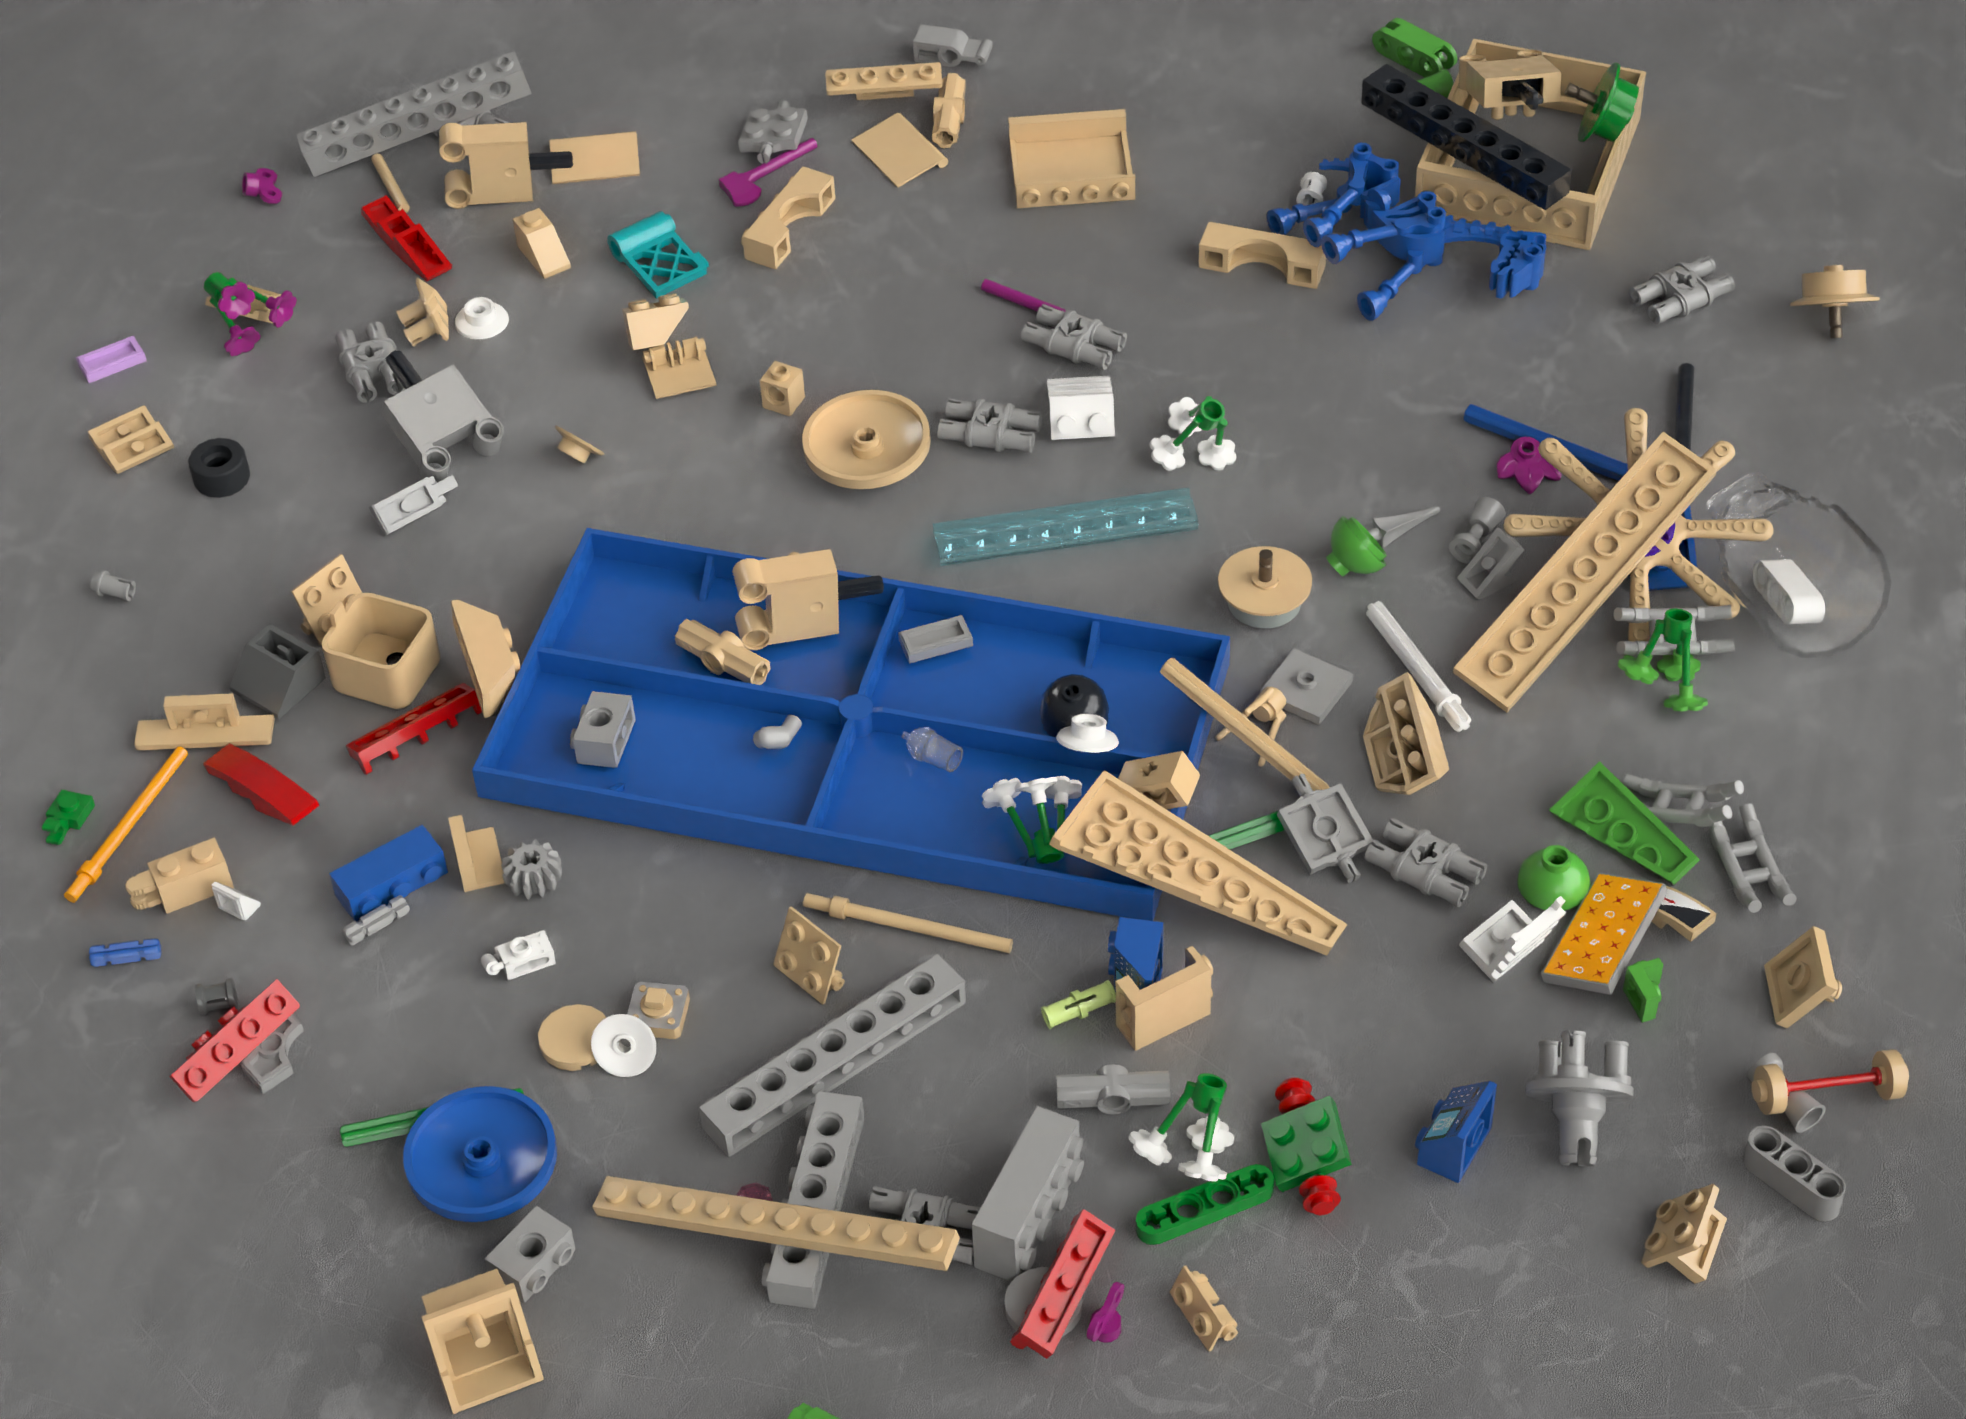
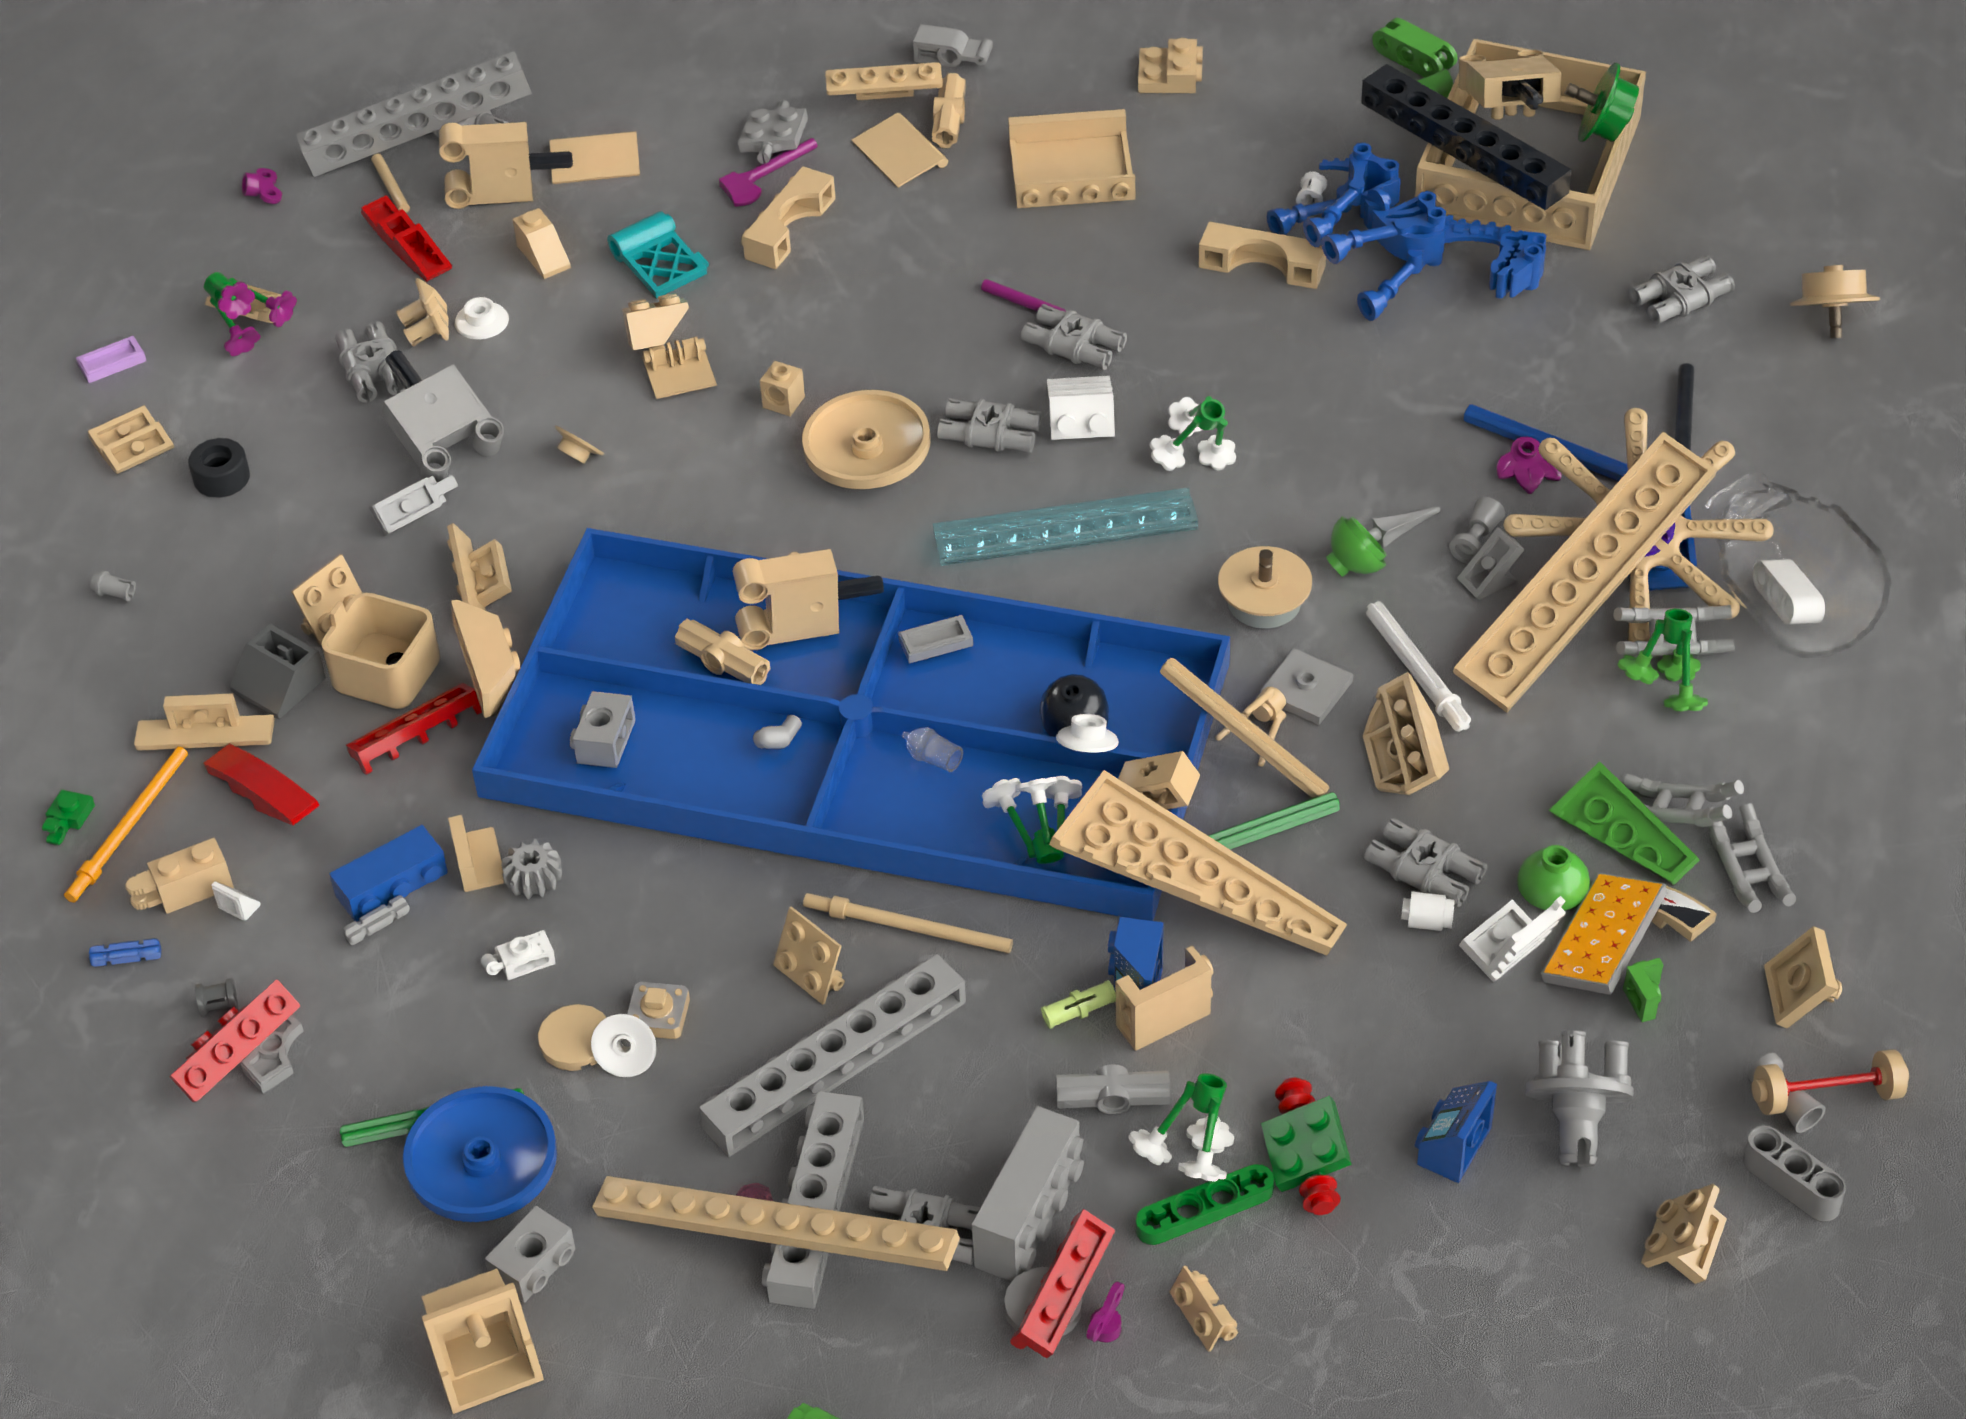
light grey plate [1277,774,1373,883] -> none
none -> tan bracket [447,523,512,611]
none -> tan plate [1138,38,1203,93]
none -> white brick [1401,891,1455,931]

